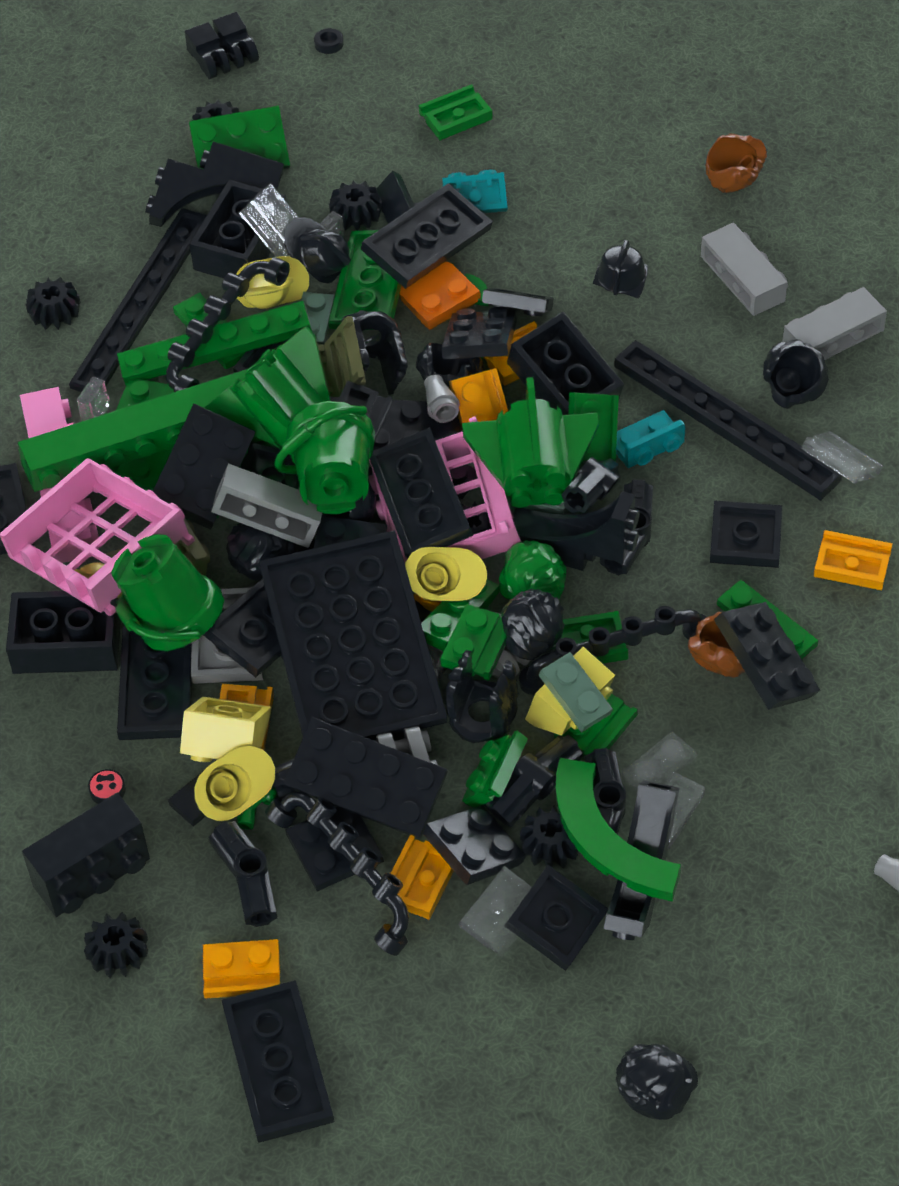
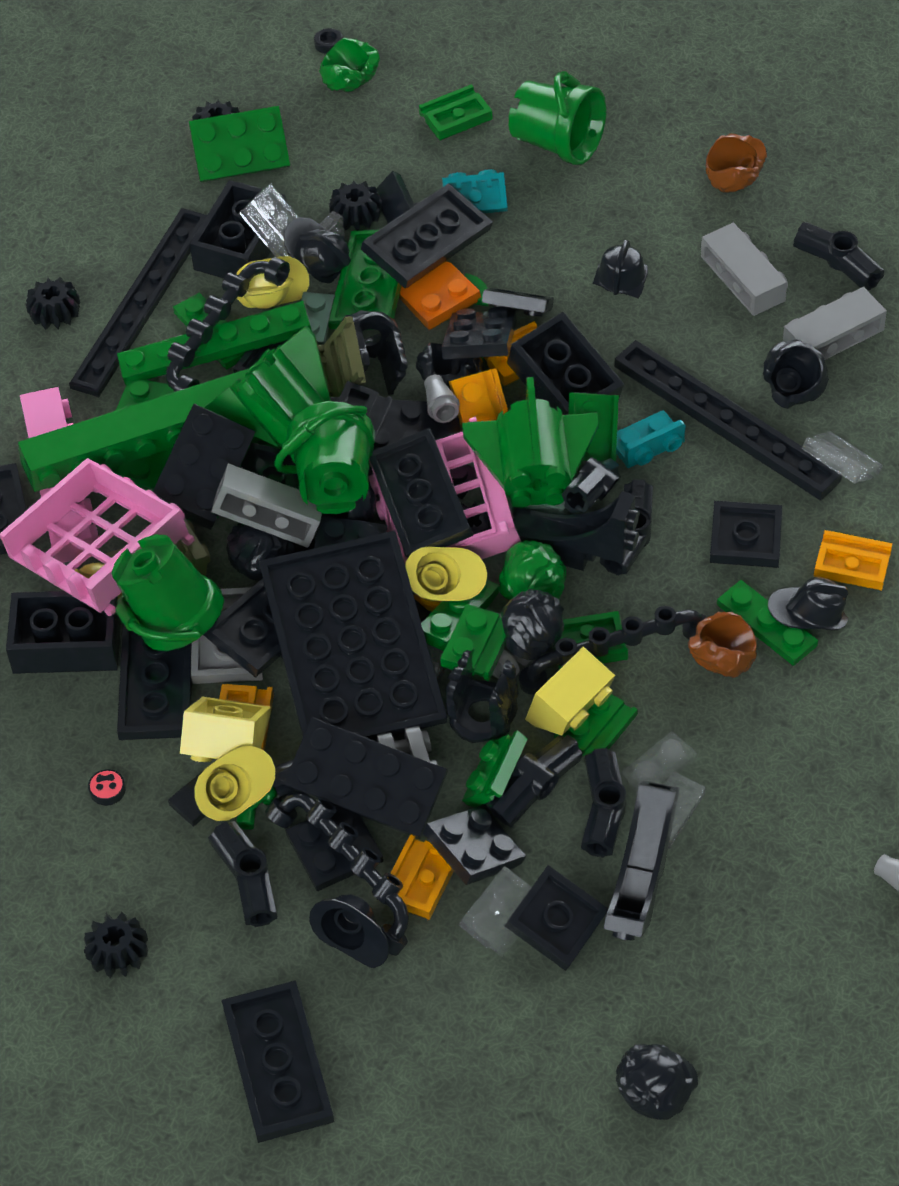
black brick [22,792,150,917] -> none
clear plate [77,377,111,421] -> none
black arch [145,141,284,227] -> none
black legs [185,12,259,79] -> none
light orange plate [203,939,280,998] -> none
black gear [520,805,578,868] -> none
sand green plate [539,652,613,733] -> none
green tile [556,758,681,902] -> none
black plate [714,602,820,710] -> none
none -> black piece [309,894,389,968]
none -> green hair [319,37,380,92]
none -> green piece [508,71,607,166]
none -> black piece [768,577,848,630]
none -> black piece [793,222,884,291]

